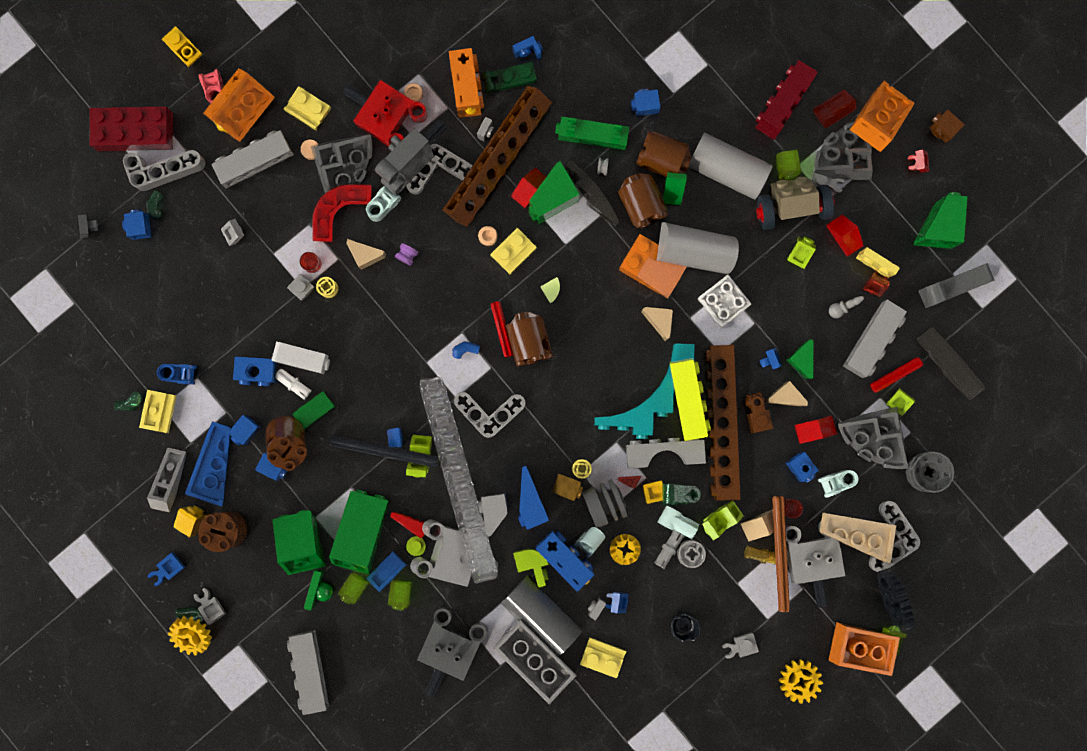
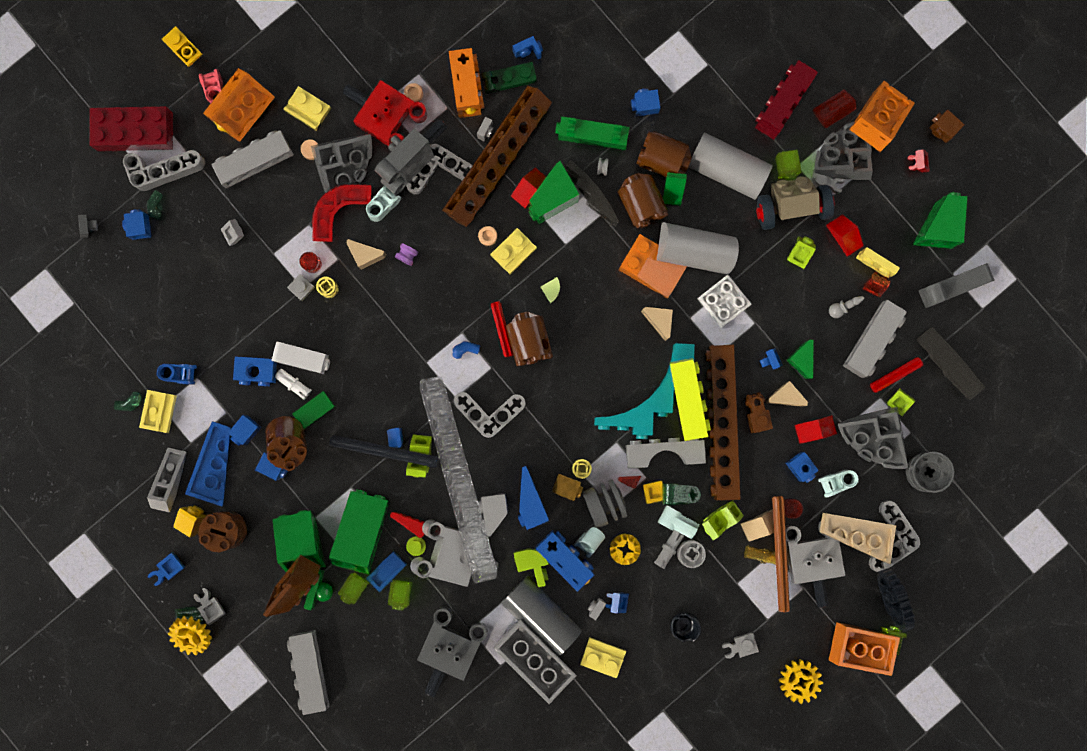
none -> reddish brown slope [263,555,320,617]

